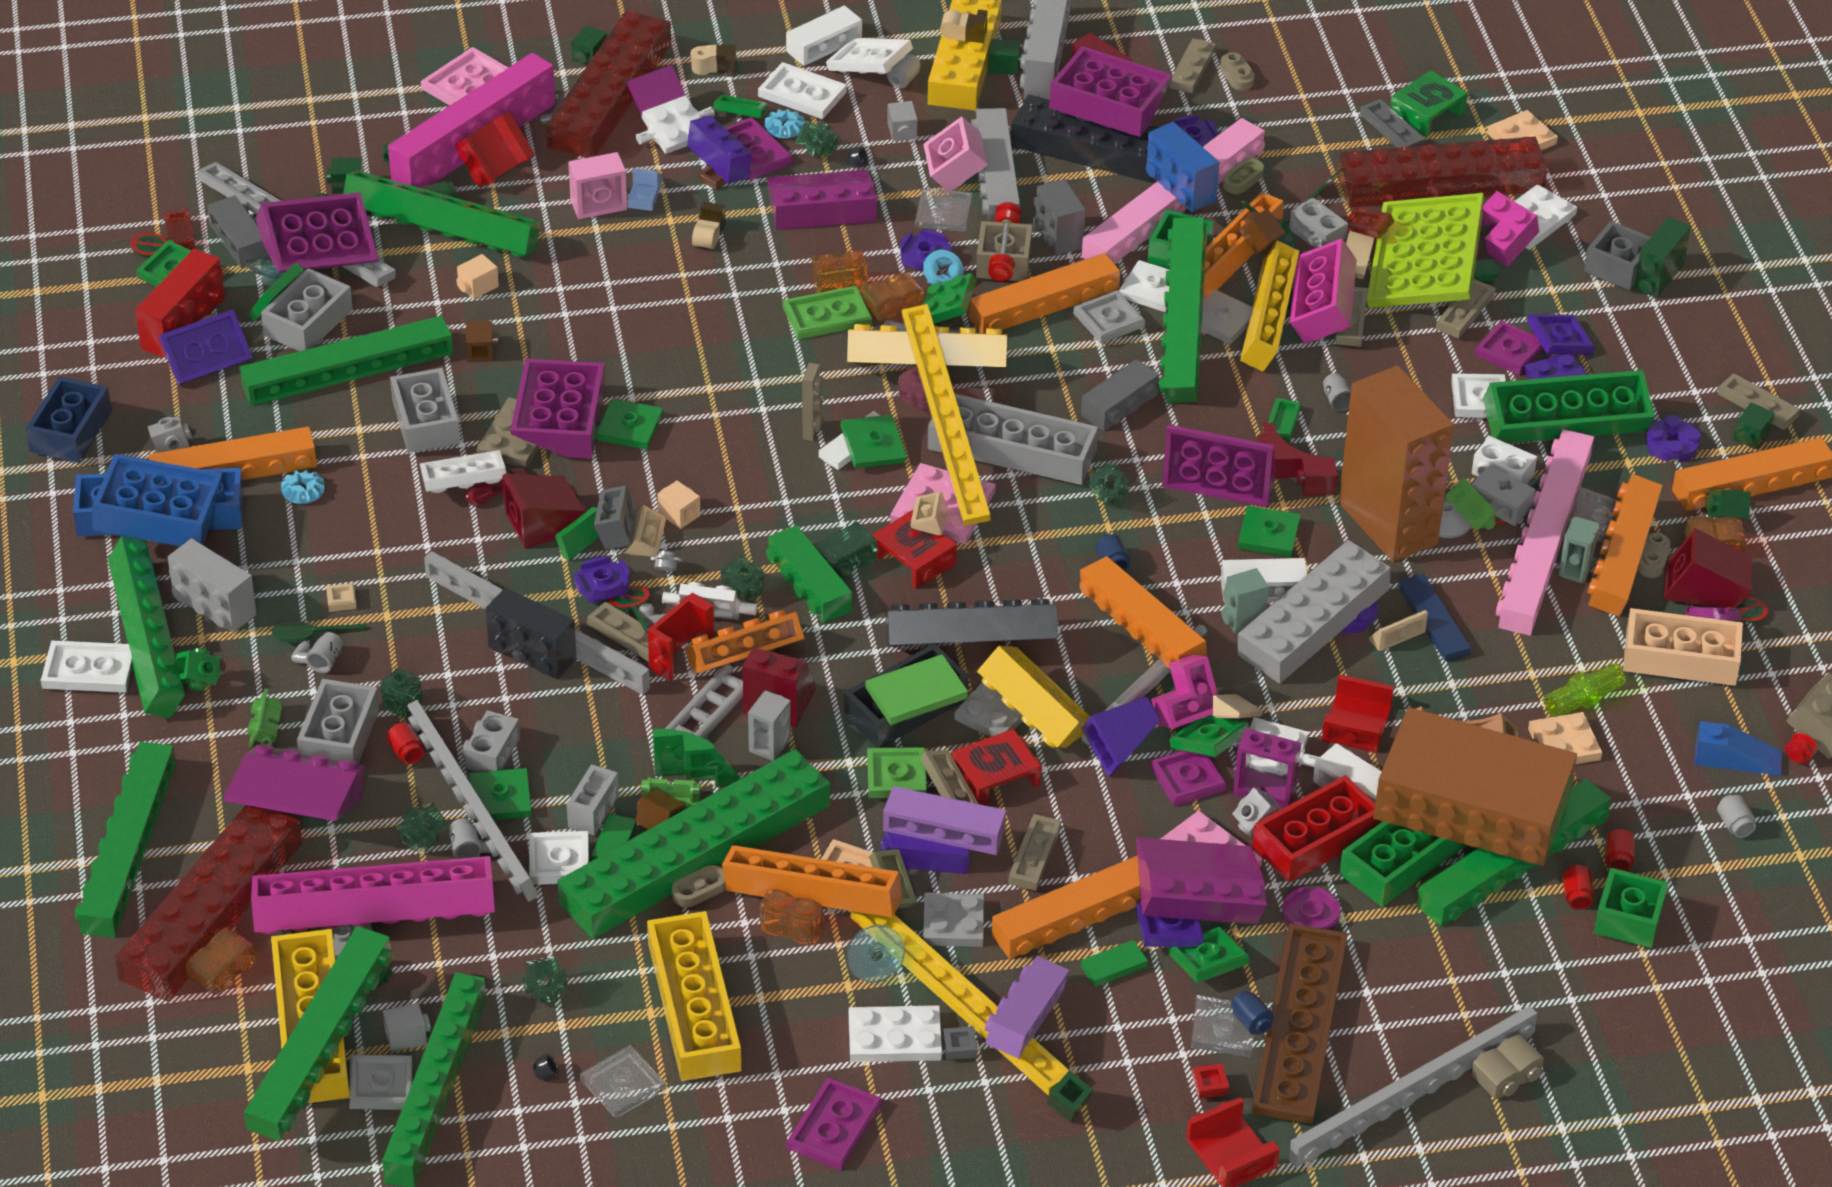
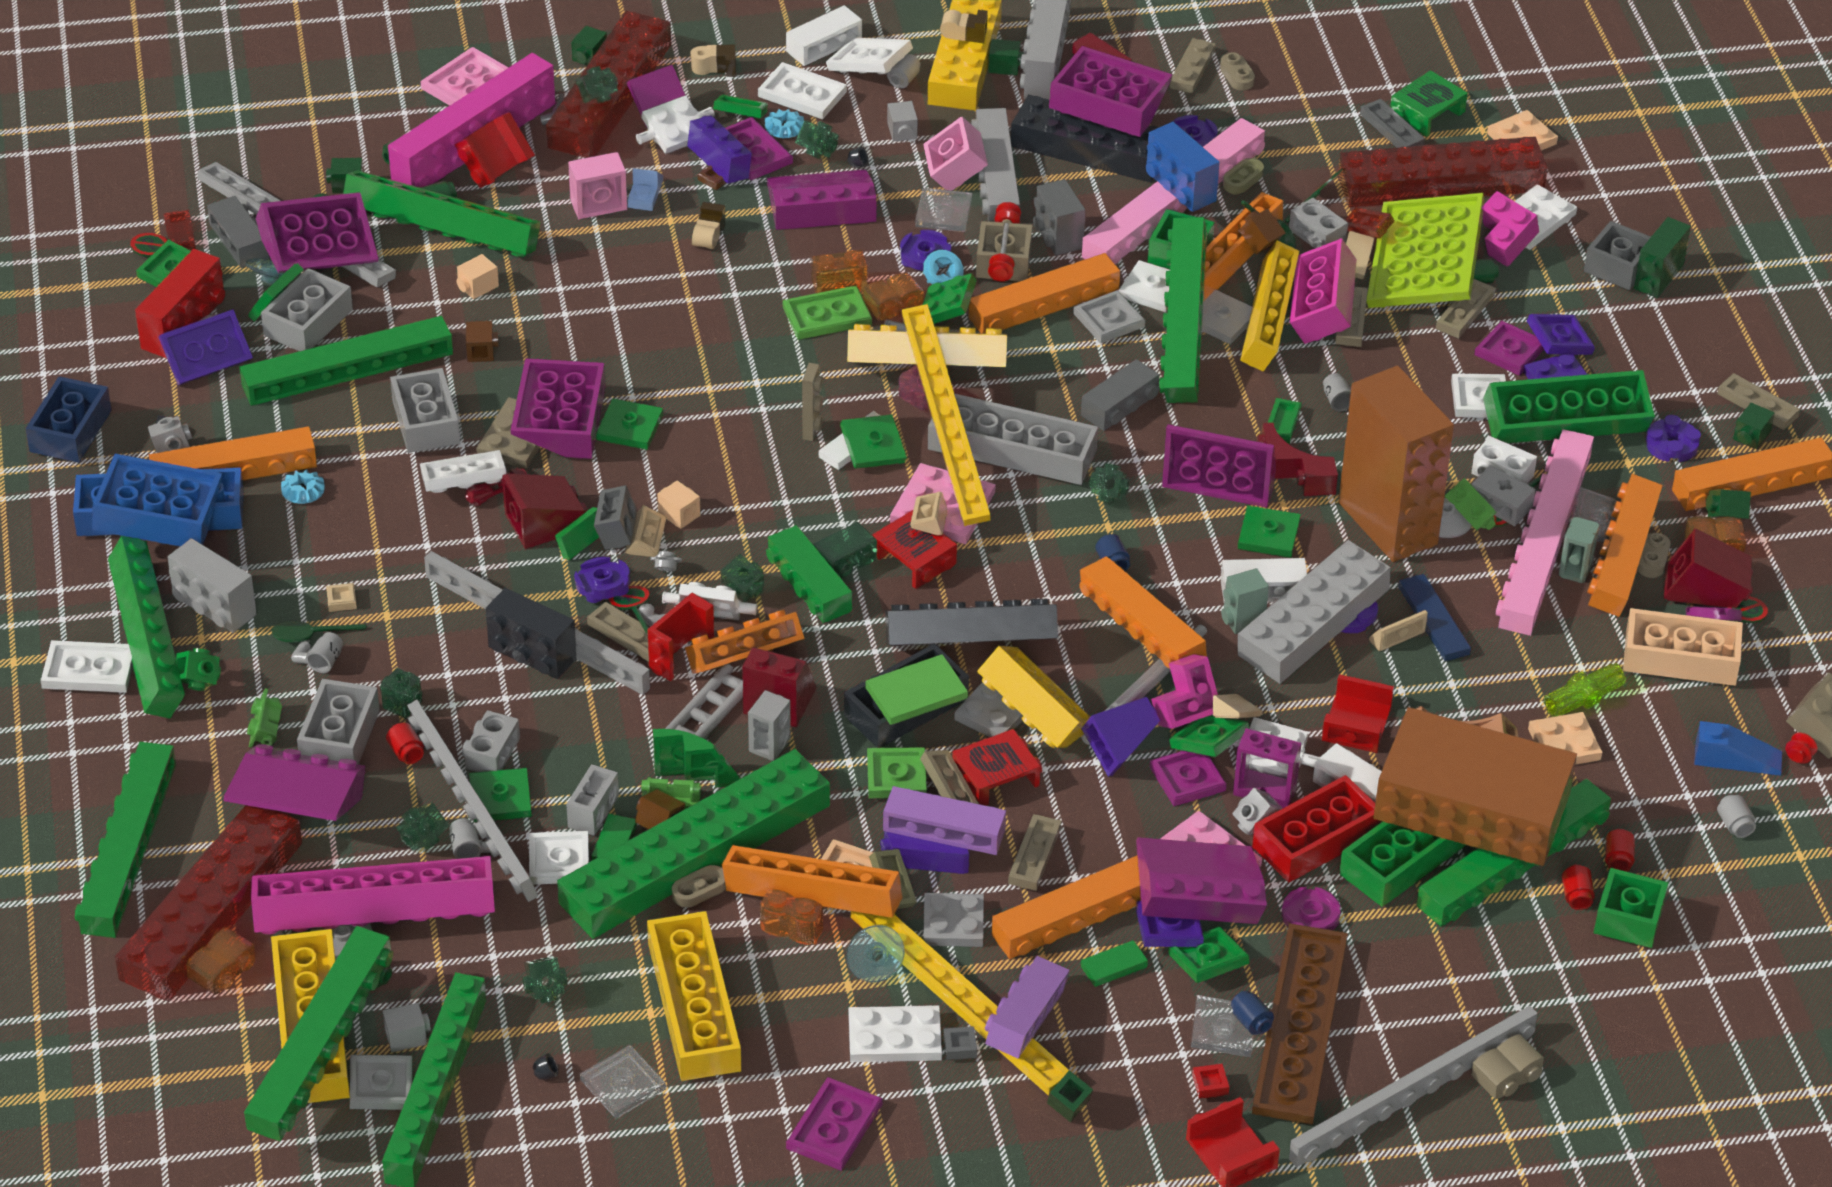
none -> clear green brick [575,66,618,104]

